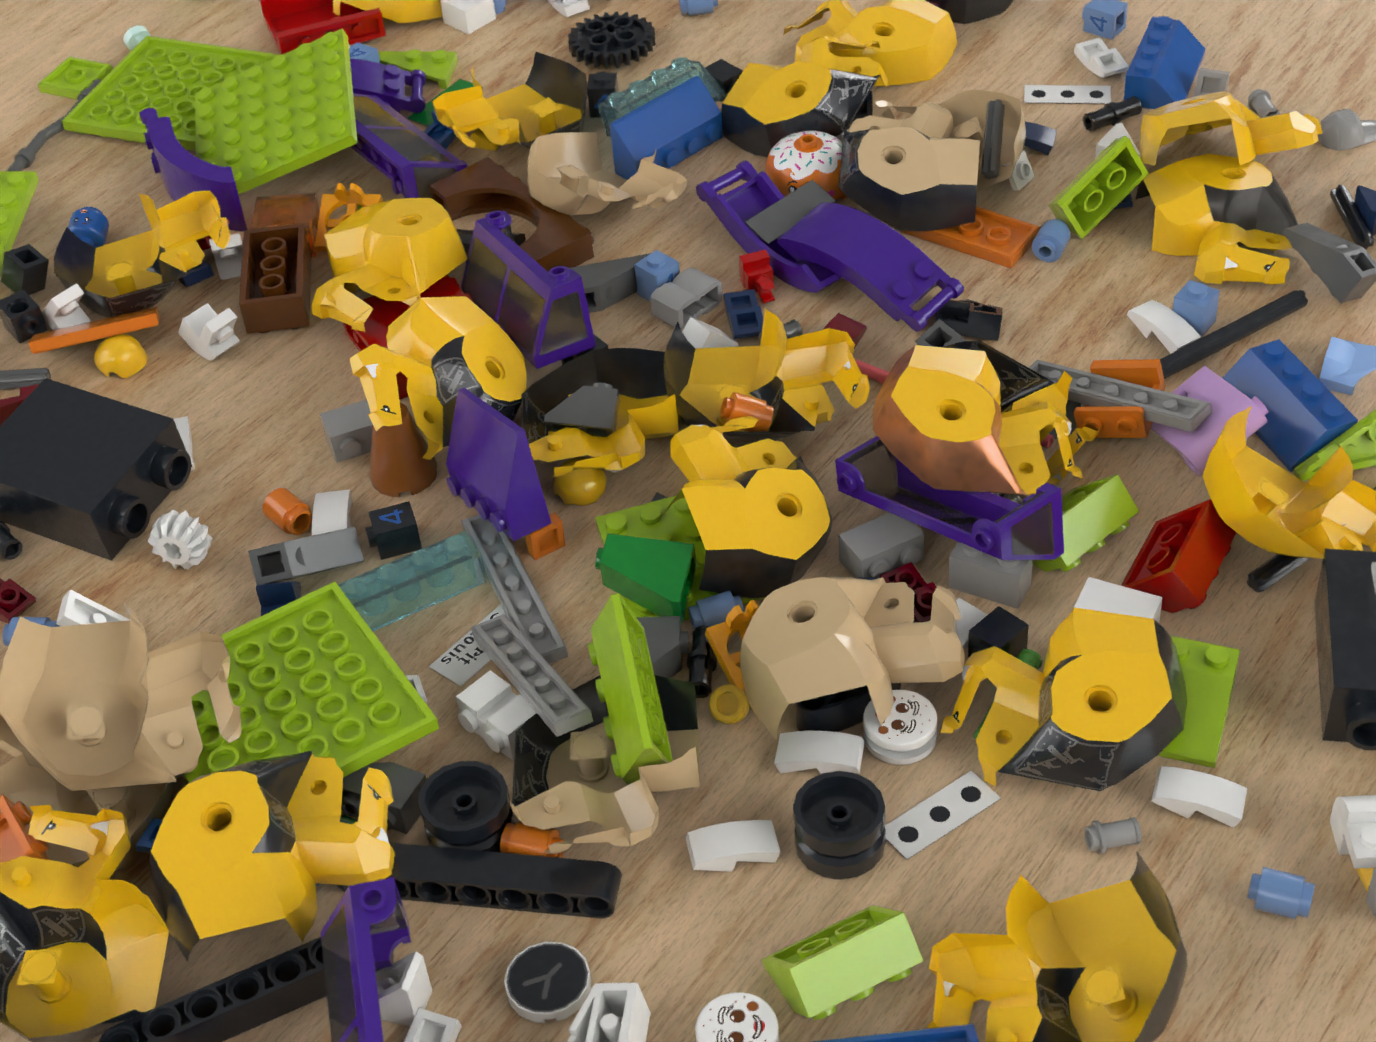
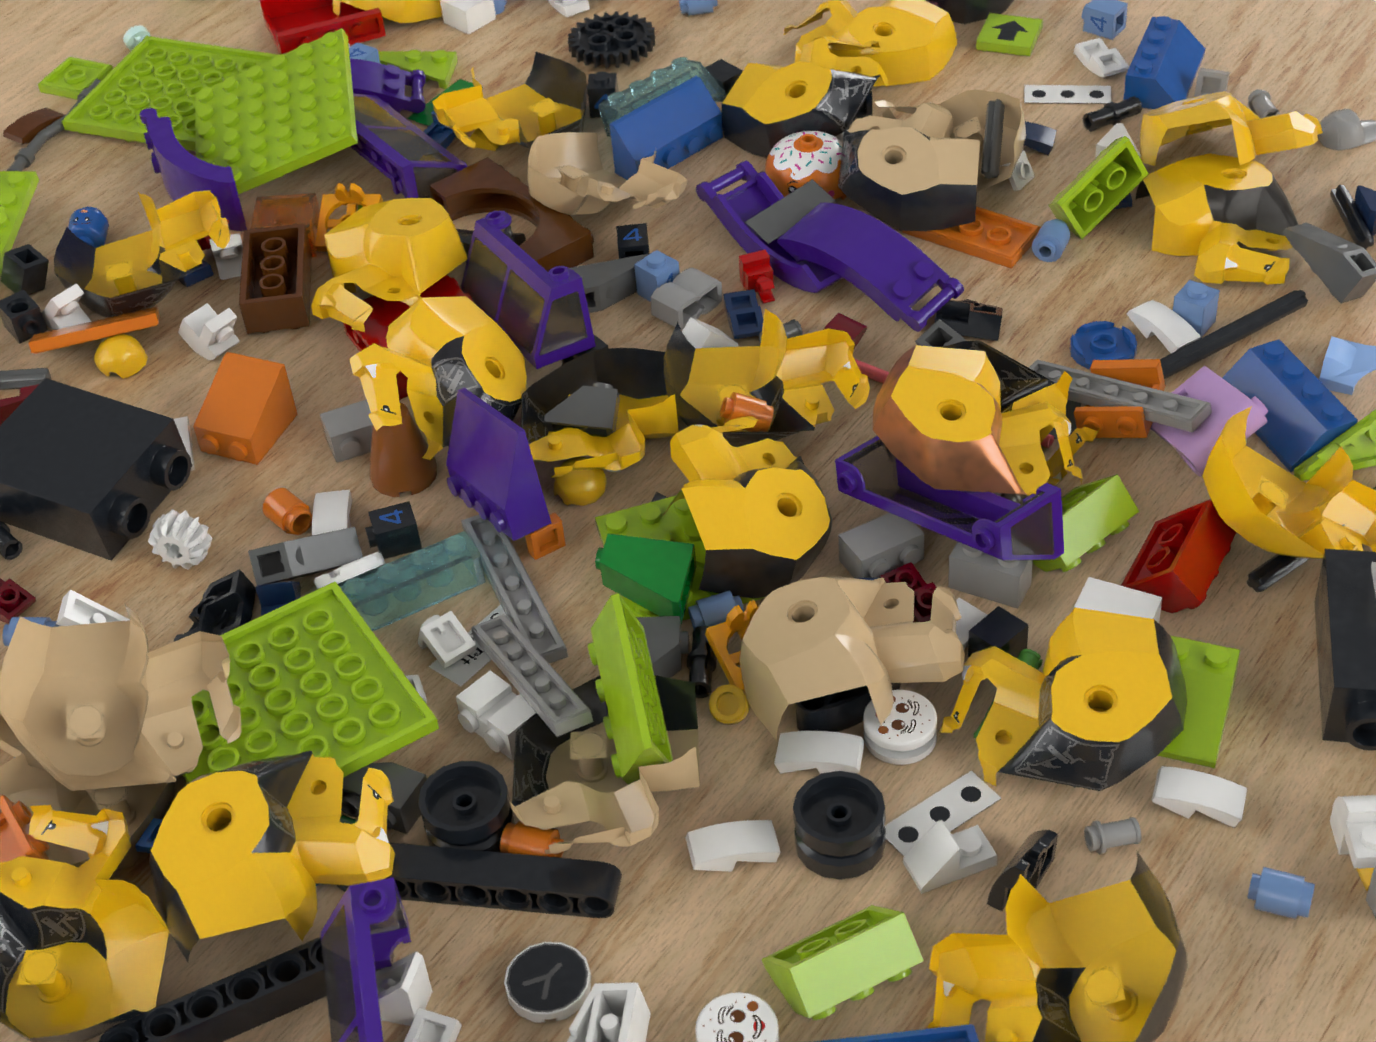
none -> reddish brown slope [3,108,65,144]
none -> black slope [174,569,256,642]
none -> orange slope [193,352,298,465]
none -> white tile [314,551,386,590]
none -> white bracket [418,611,476,669]
none -> black brick [616,223,650,259]
none -> white slope [903,820,997,894]
none -> lime tile [976,13,1043,56]
none -> black slope [987,830,1058,911]
none -> blue tile [1070,321,1137,369]

